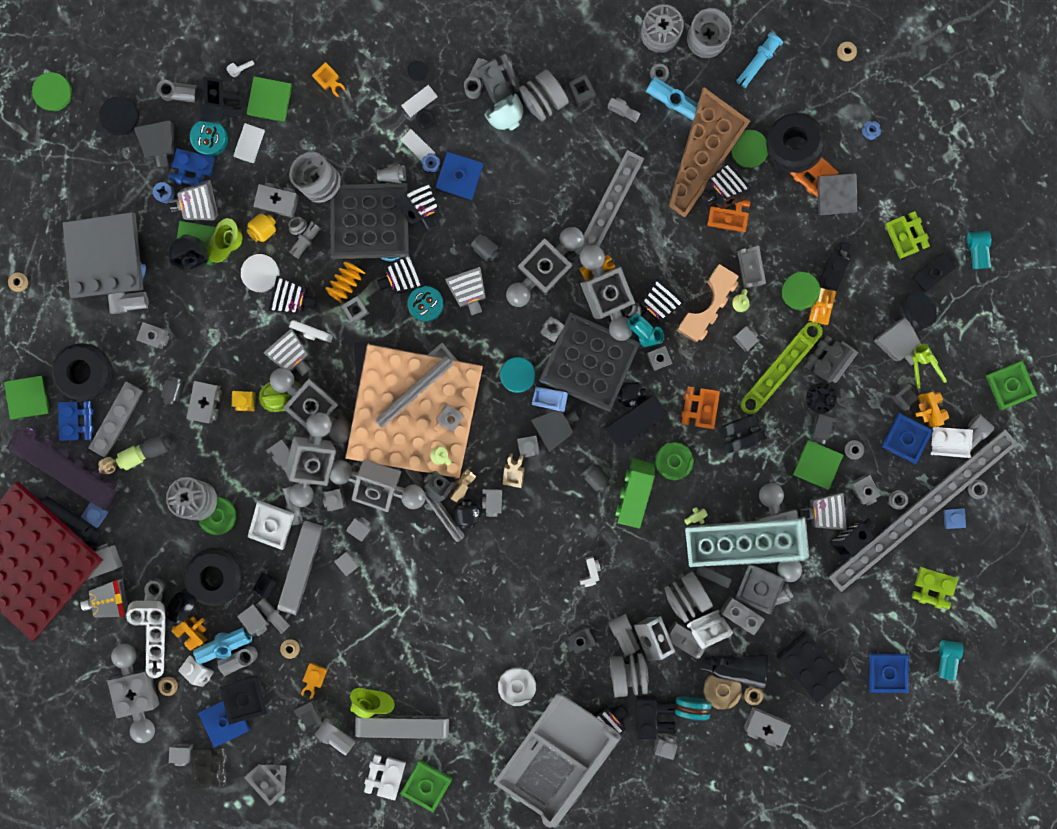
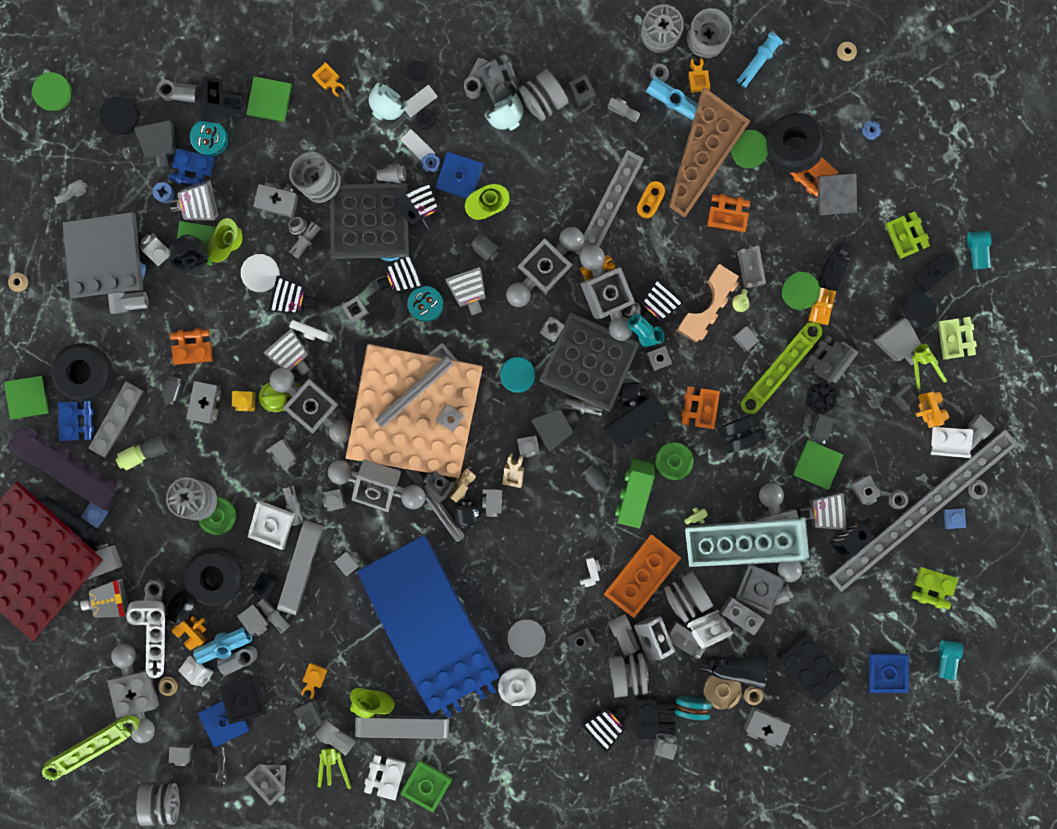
tan plate [98,457,118,474] -> none
light grey brick [136,322,169,349] -> none
white hand [226,60,254,77] -> none
white sticker [234,124,265,163] -> none
yellow head [247,213,276,242] -> none
tan plate [280,639,300,659] -> none
light grey brick [285,412,336,507] -> none
light orange piece [325,262,366,304] -> none
light grey plate [346,517,372,542] -> none
yellowish green piece [430,446,451,465] -> none
light grey piece [494,694,621,828] -> none
light blue tile [532,386,568,412] -> none
dark grey beam [695,566,732,588] -> none
black torso [702,162,751,209] -> none
light grey plate [844,440,864,460] -> none
blue plate [881,413,934,464] -> none
bright green tile [985,360,1037,410] -> none
none -> lime plate [42,715,139,781]
none -> light grey plate [54,180,88,204]
none -> light grey wheel [136,783,180,826]
none -> white bracket [140,233,169,266]
none -> orange plate [170,328,213,365]
none -> lime plant [317,747,351,789]
none -> blue hinge [357,535,499,718]
none -> light aqua cylinder [368,83,408,120]
none -> lime piece [465,184,510,220]
none -> light grey tile [508,619,545,657]
none -> light grey pin [564,397,603,416]
none -> orange plate [604,534,681,618]
none -> light orange plate [637,181,665,219]
none -> light orange plate [688,58,710,93]
none -> yellowish green plate [938,317,977,360]

